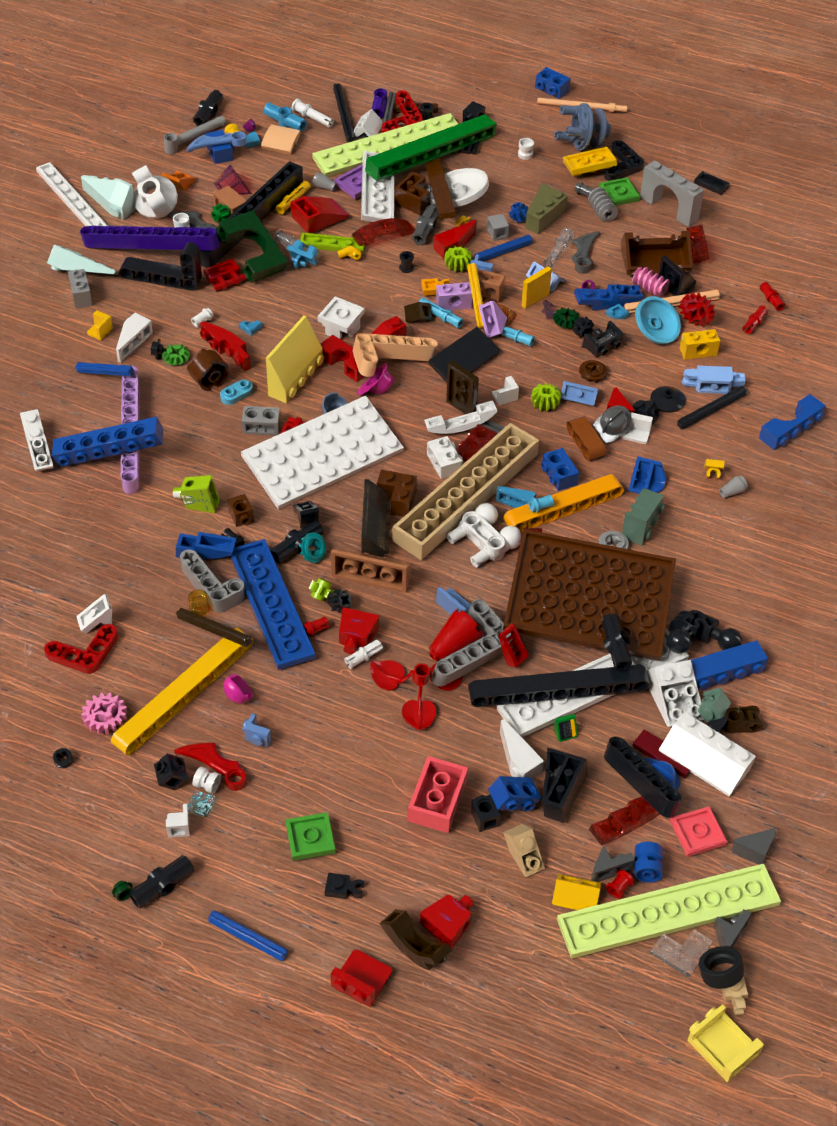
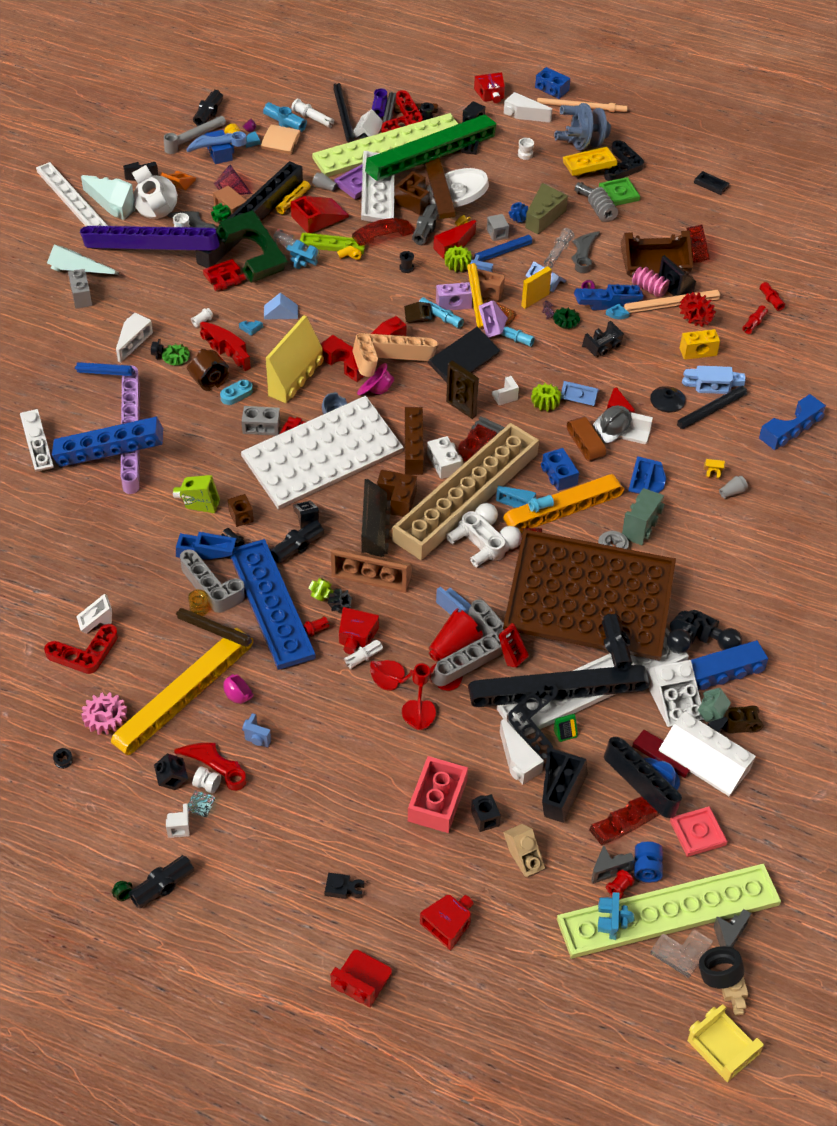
yellow panel [87,310,113,341] -> none
black beam [119,242,202,291] -> none
blue axle [208,910,288,961] -> none
bright green plate [285,812,335,861] -> none
teal gear [299,532,326,563] -> none
white panel [318,296,364,339] -> none
dark brown arch [379,909,452,970] -> none
light orange plate [421,278,450,296] -> none
white slope [424,400,497,434] -> none
blue brick [488,776,541,812] -> none
yellow panel [552,873,601,910] -> none
black gear [573,316,594,338] -> none
reddish brown gear [579,360,607,383] -> none
black bracket [633,400,660,425] -> none
medium azure dish [635,296,681,344] -> none
light grey arch [640,160,704,227] -> none
dark grey slope [731,828,776,865] -> none
none -> black slope [123,161,159,181]
none -> light blue slope [264,293,298,319]
none -> reddish brown arch [404,407,424,475]
none -> red torso [474,72,505,103]
none -> white slope [504,92,552,122]
none -> black beam [507,682,558,759]
none -> dark azure hips [597,892,634,940]

